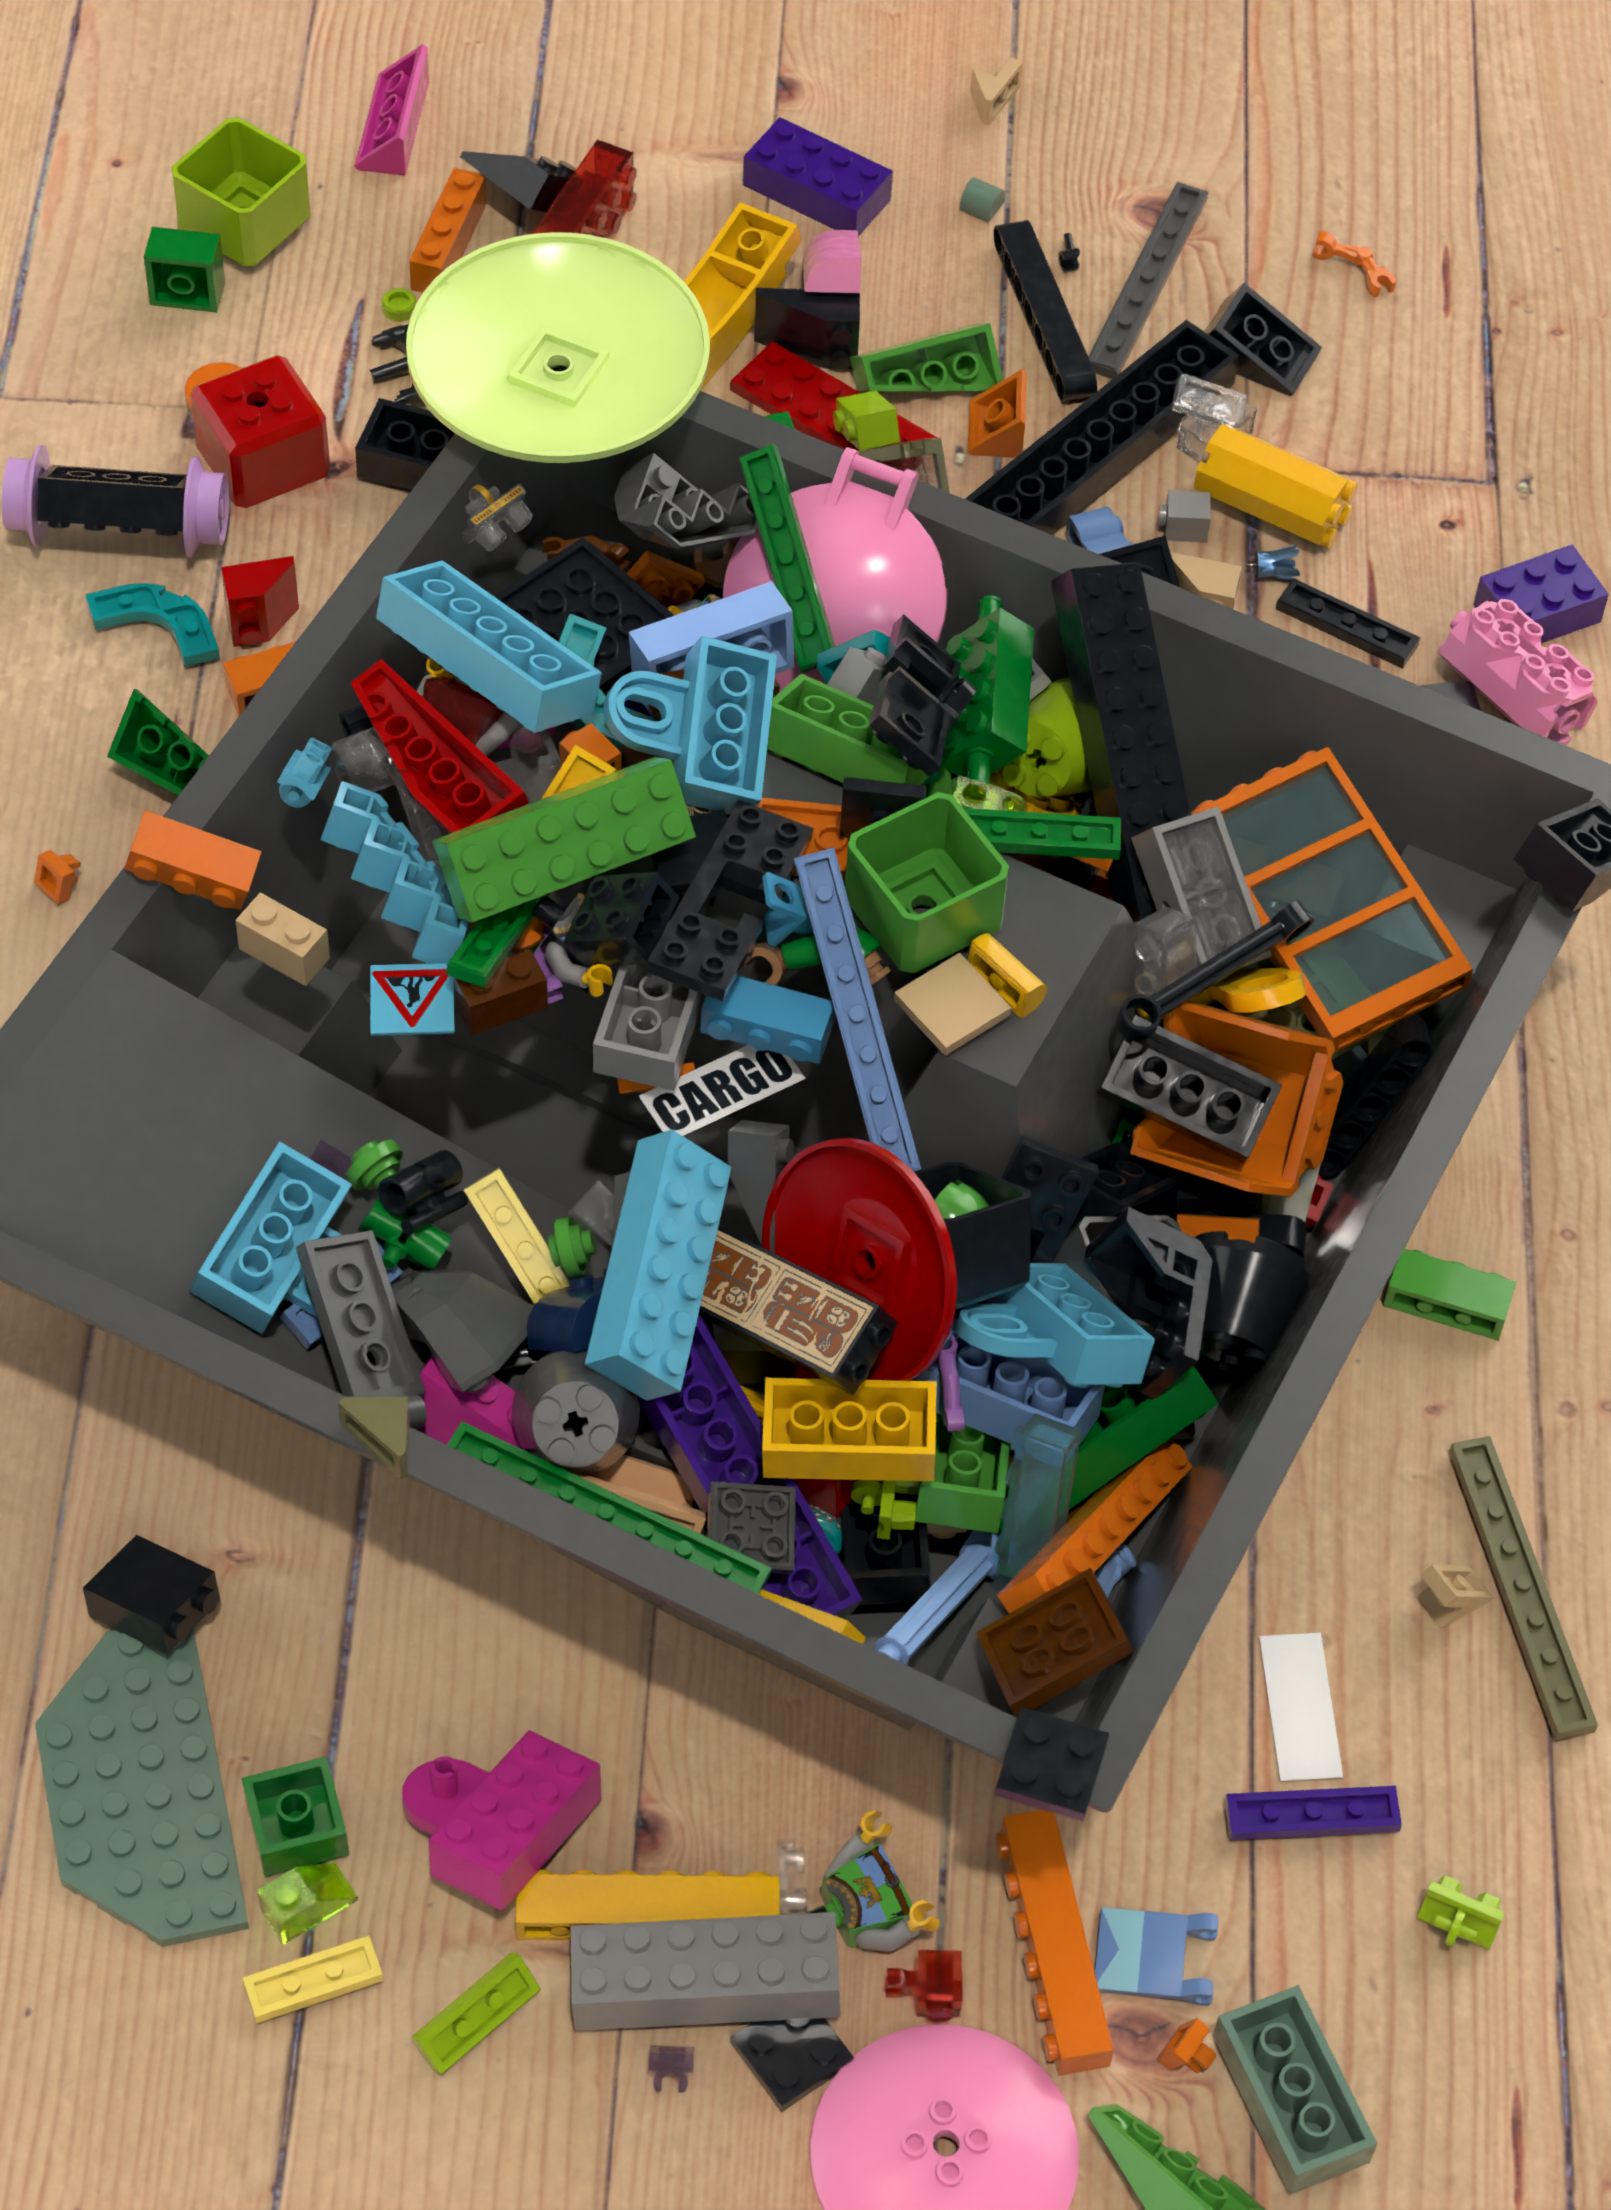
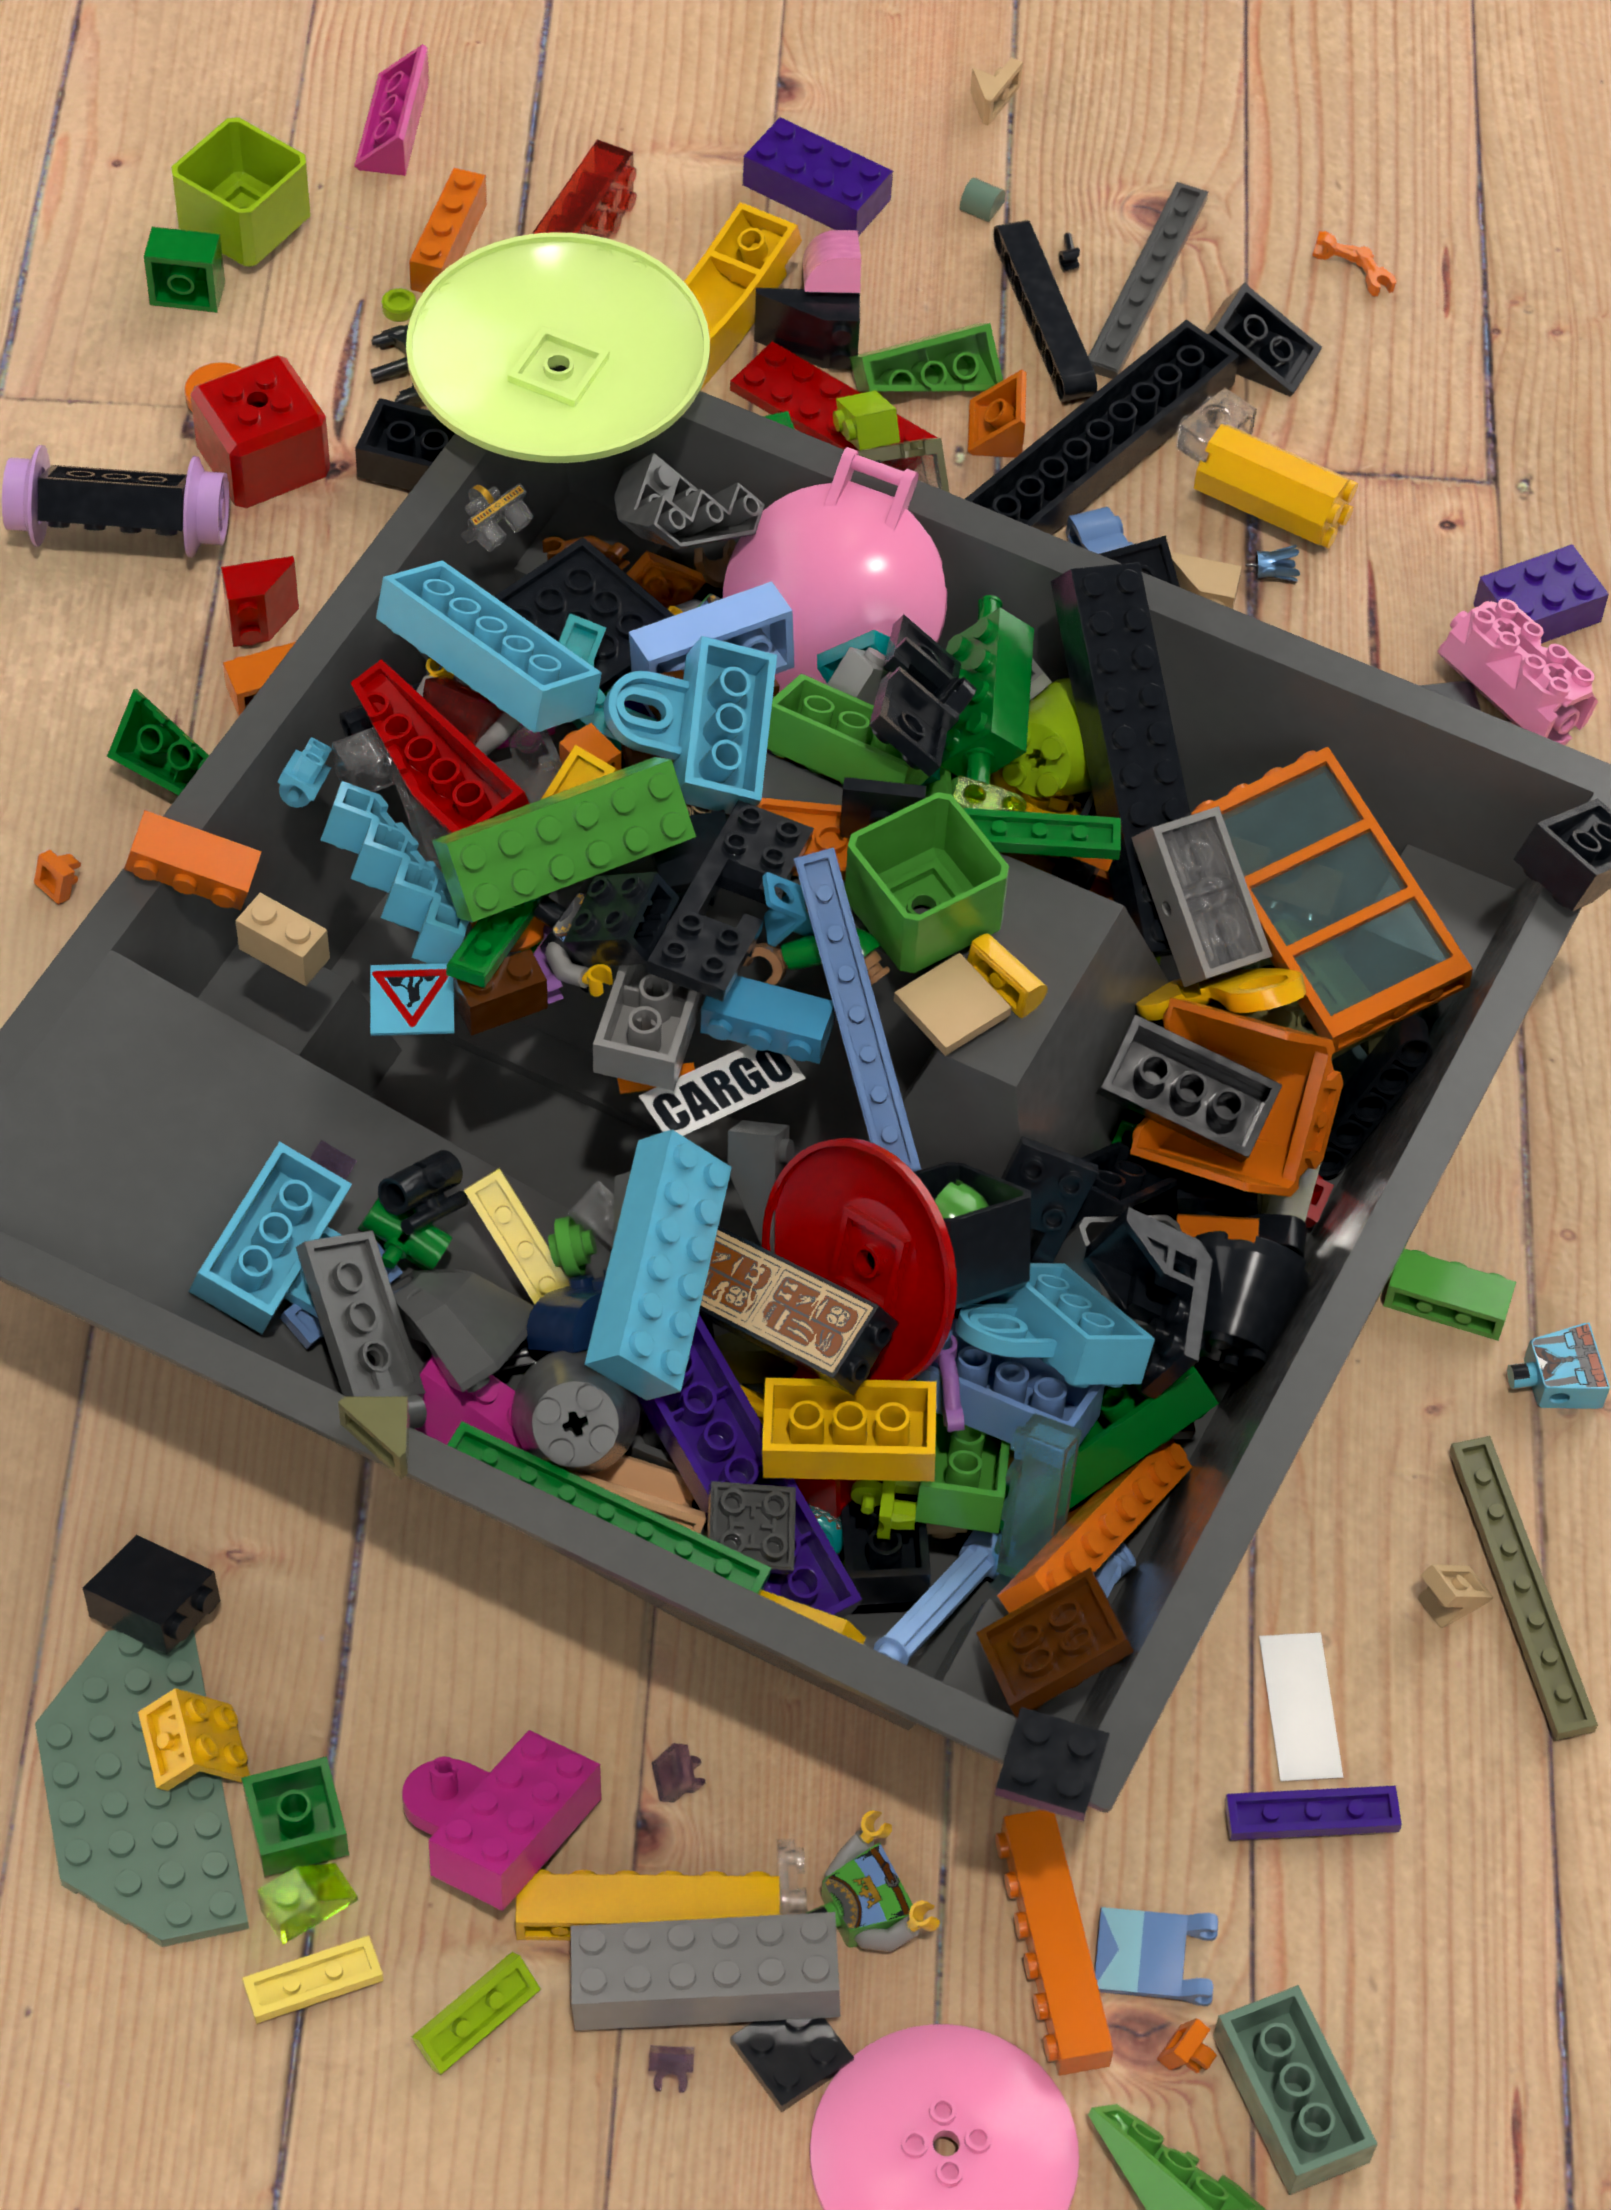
teal plate [85,583,220,667] -> none
bright green plate [346,1139,403,1190] -> none
black slope [460,151,586,217] -> none
green tile [739,444,835,673] -> none
clear red brick [885,1950,963,2022] -> none
black piece [1116,900,1315,1041] -> none
clear brick [1134,906,1197,996] -> none
light grey brick [1158,490,1211,542] -> none
clear plate [1171,373,1247,429] -> none
black tile [1276,578,1421,669] -> none
lime hips [1417,1875,1505,1950] -> none
none -> yellow bracket [138,1688,250,1791]
none -> tile [651,1743,706,1803]
none -> torso [1507,1323,1610,1409]

